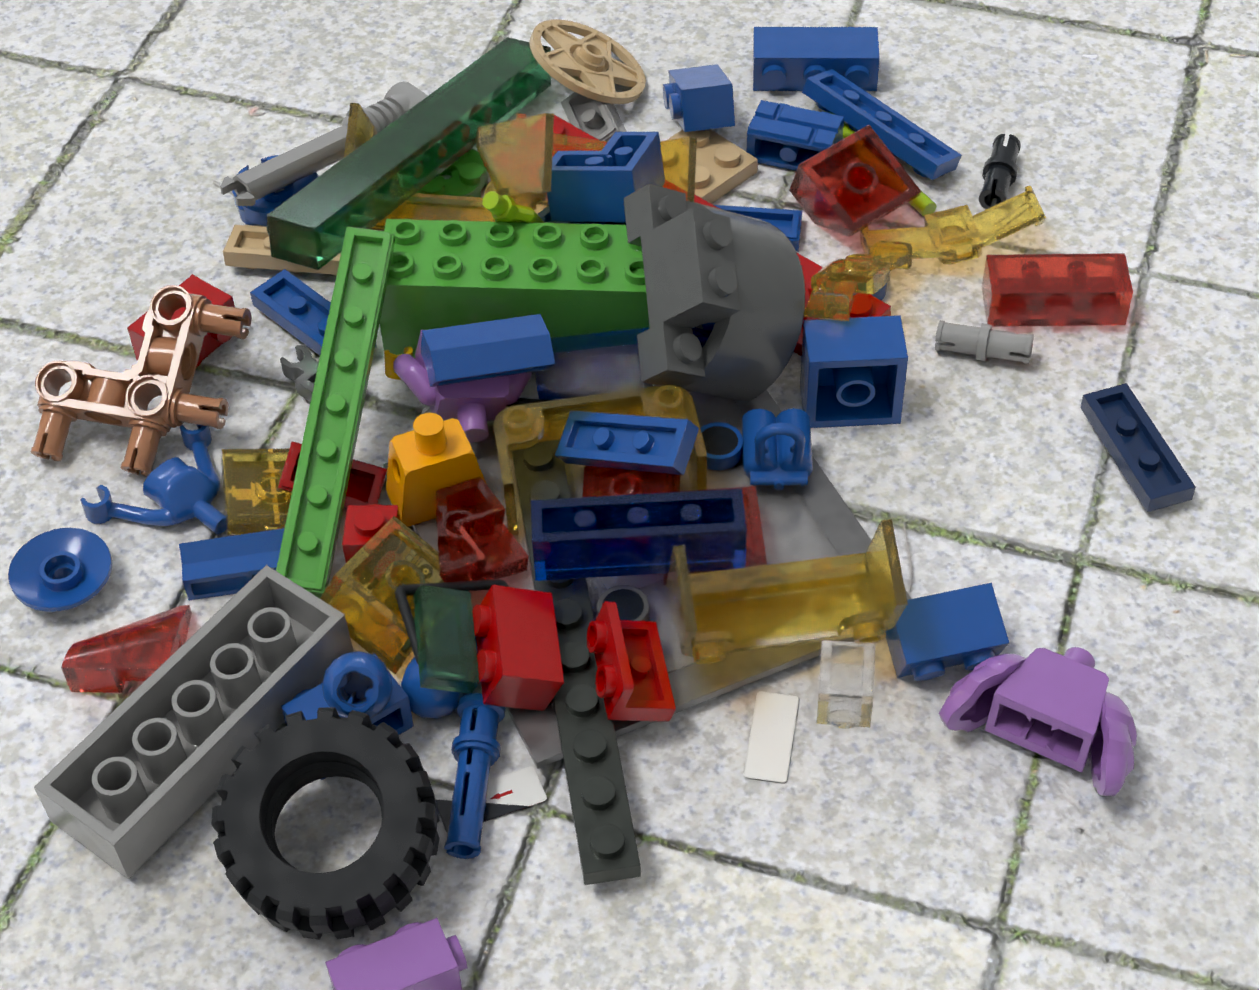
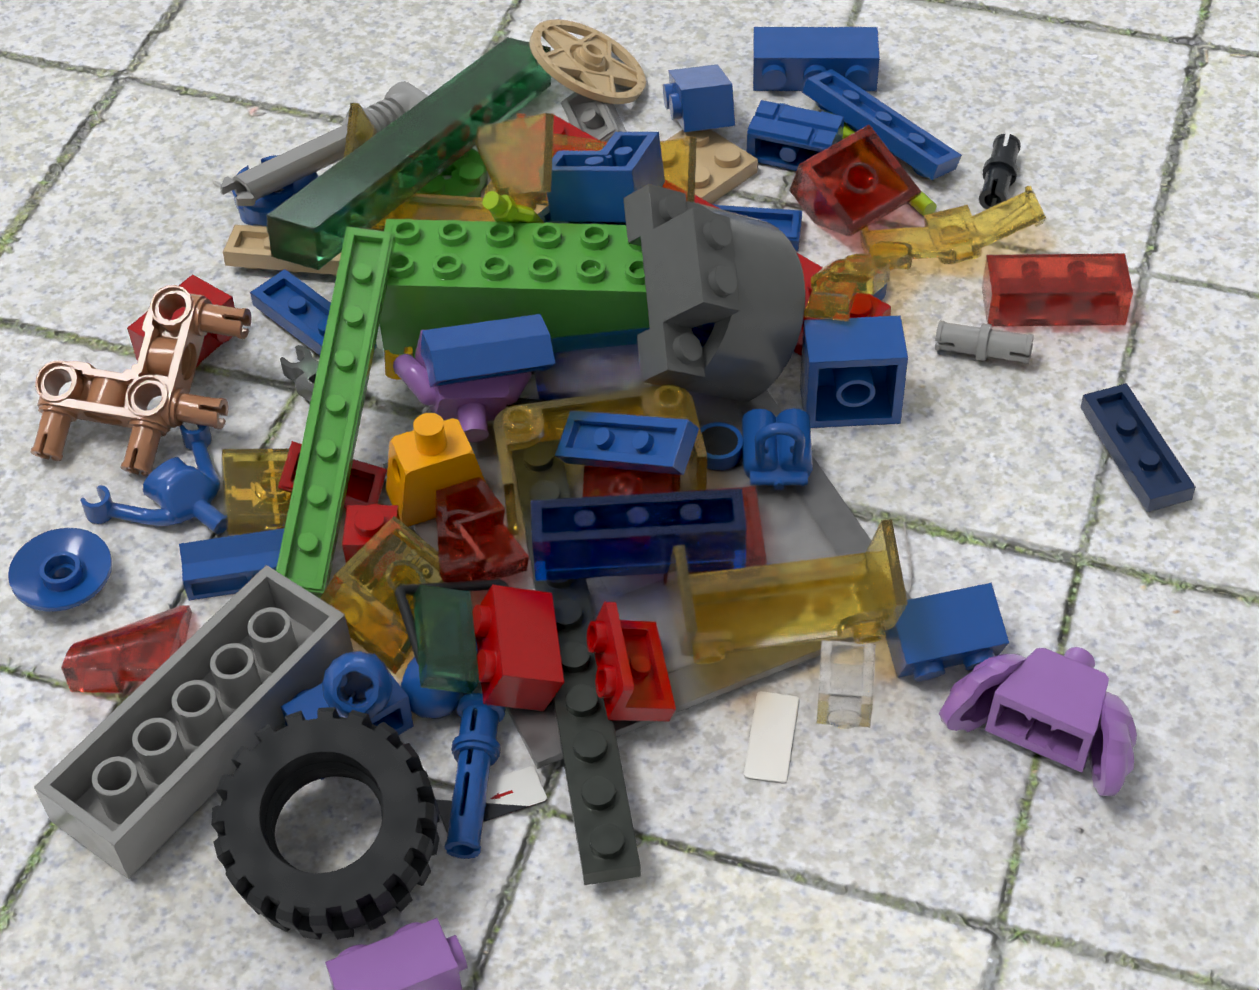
black tile [597,585,650,621] -> none

